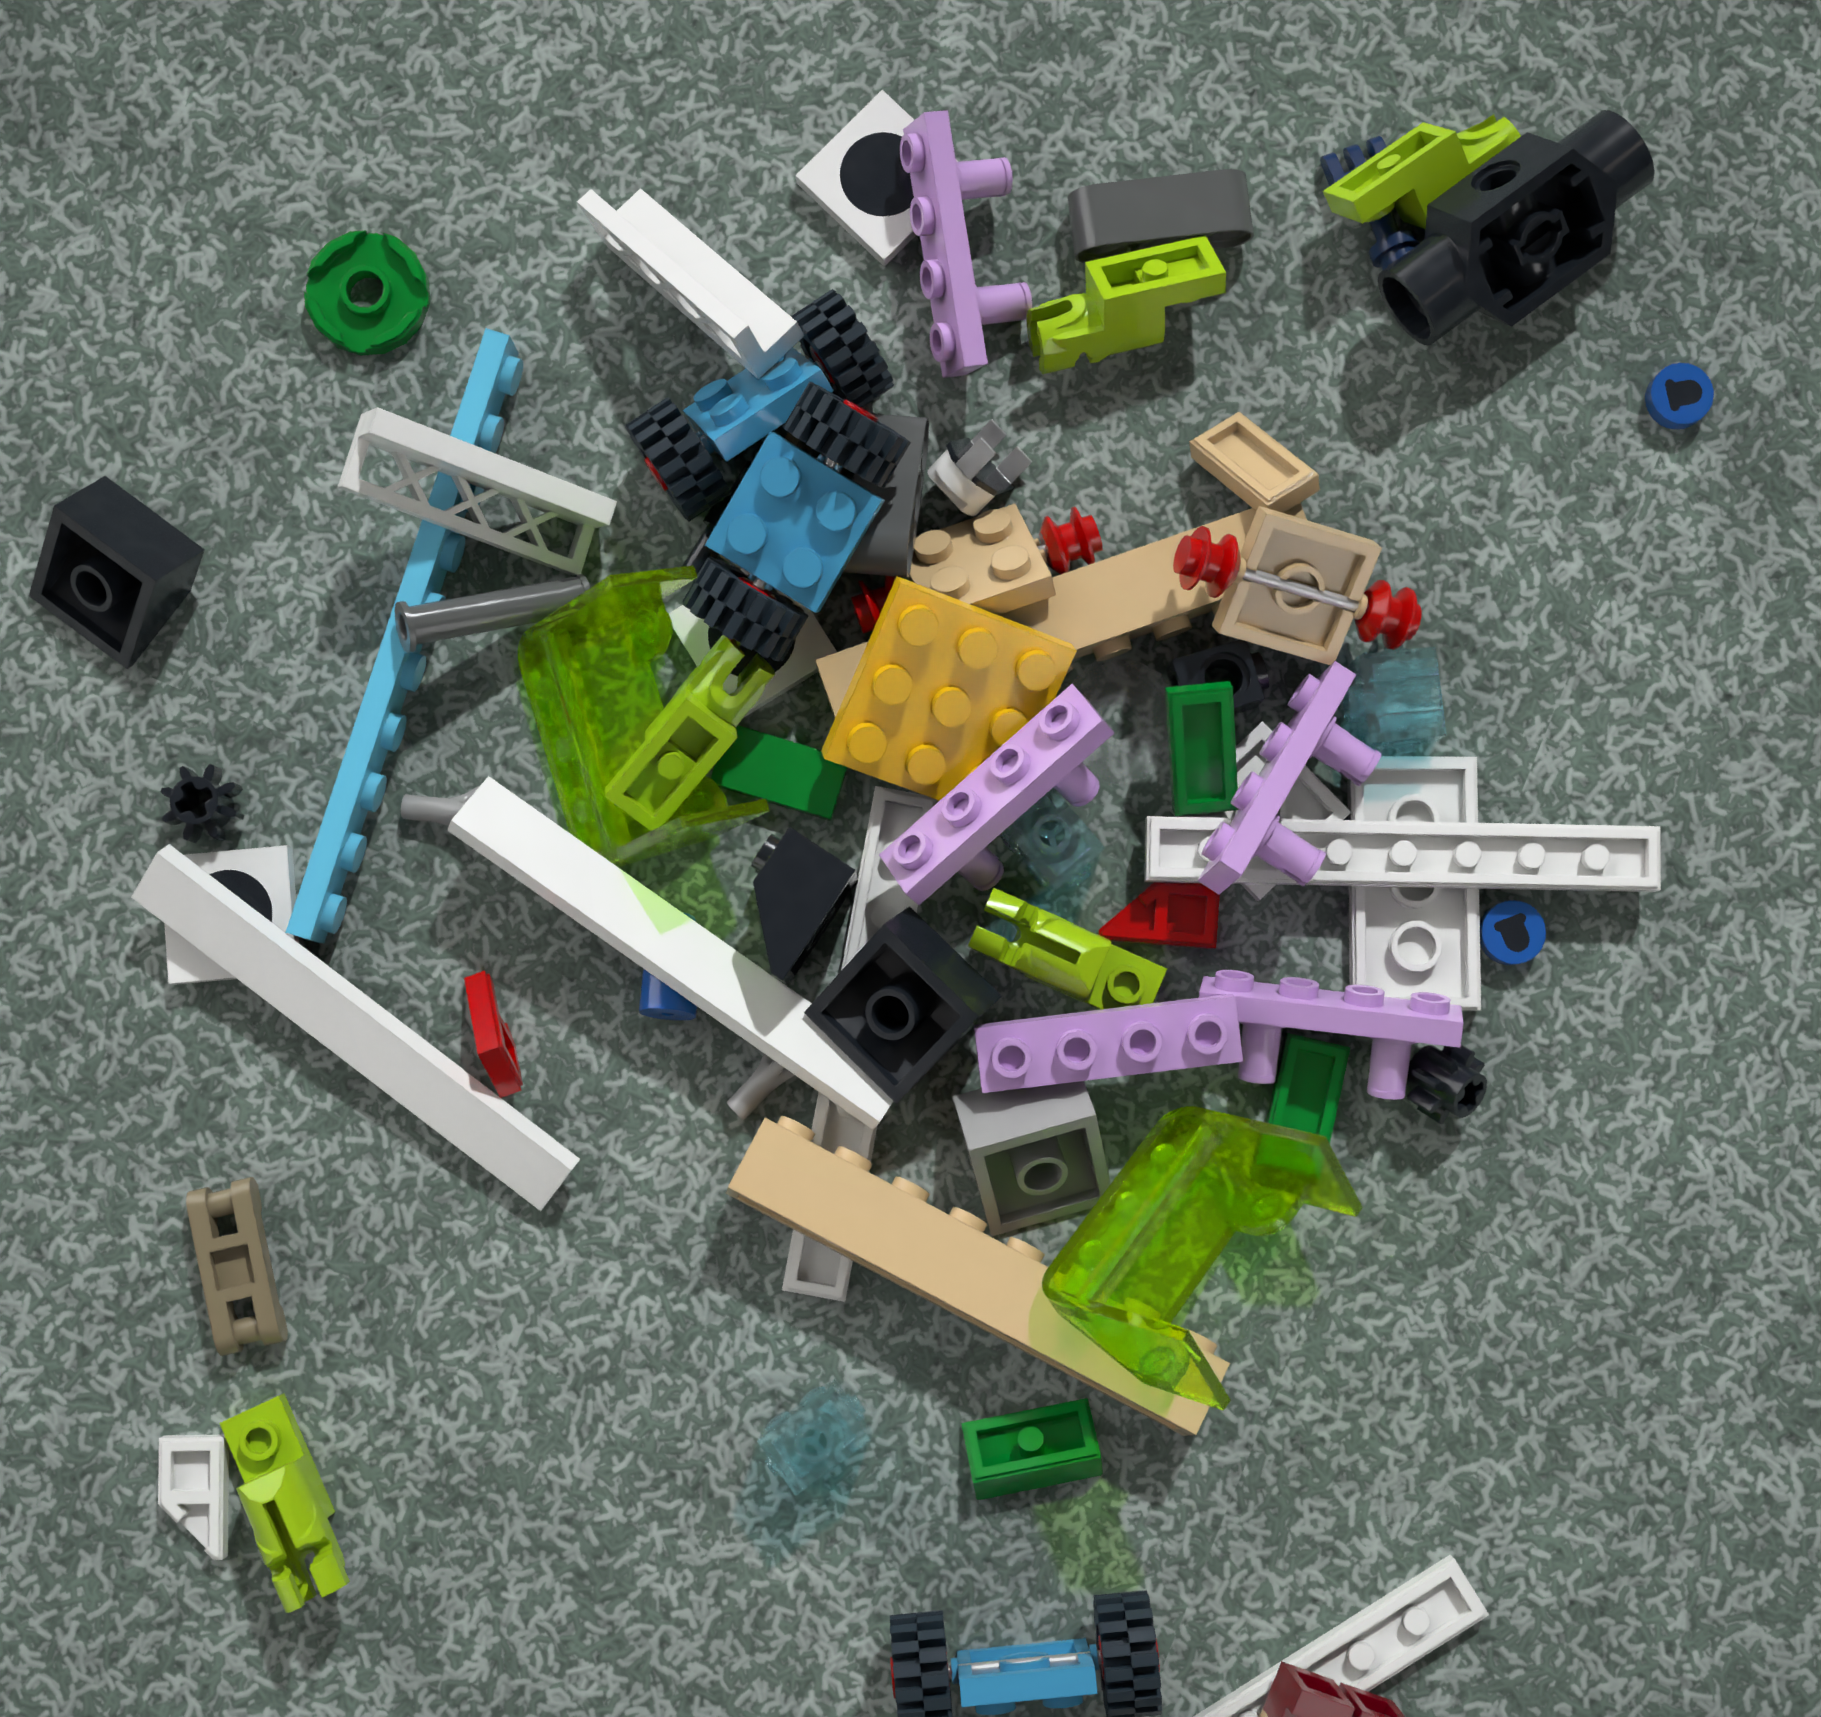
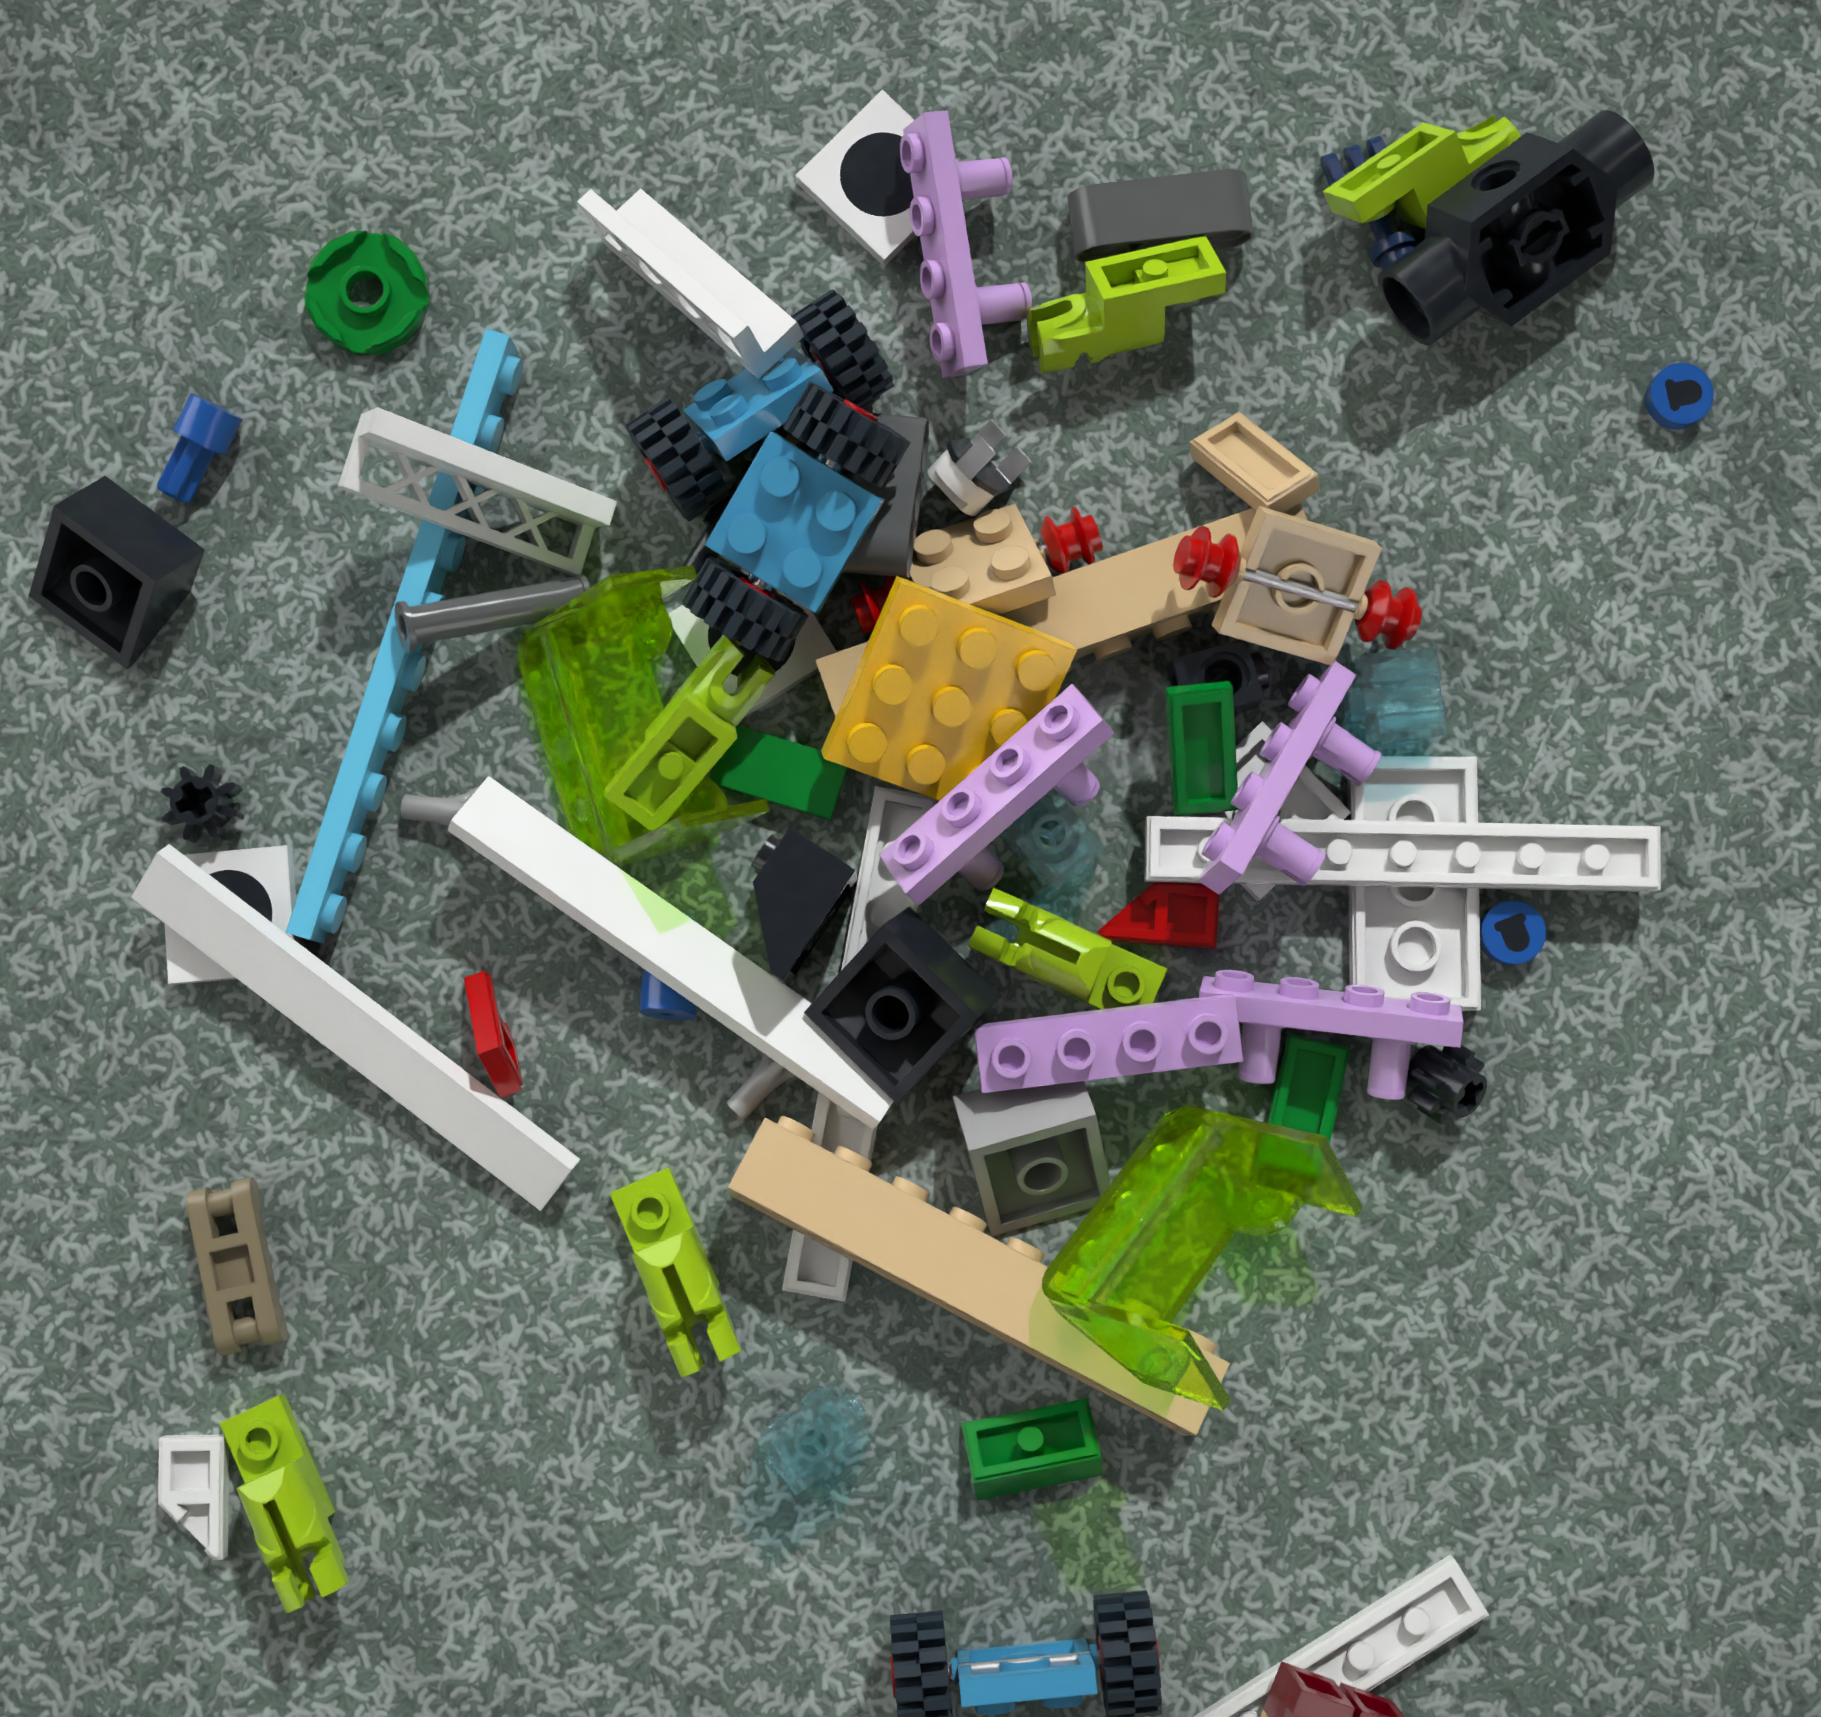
none -> blue piece [157,393,243,503]
none -> lime plate [609,1167,742,1378]

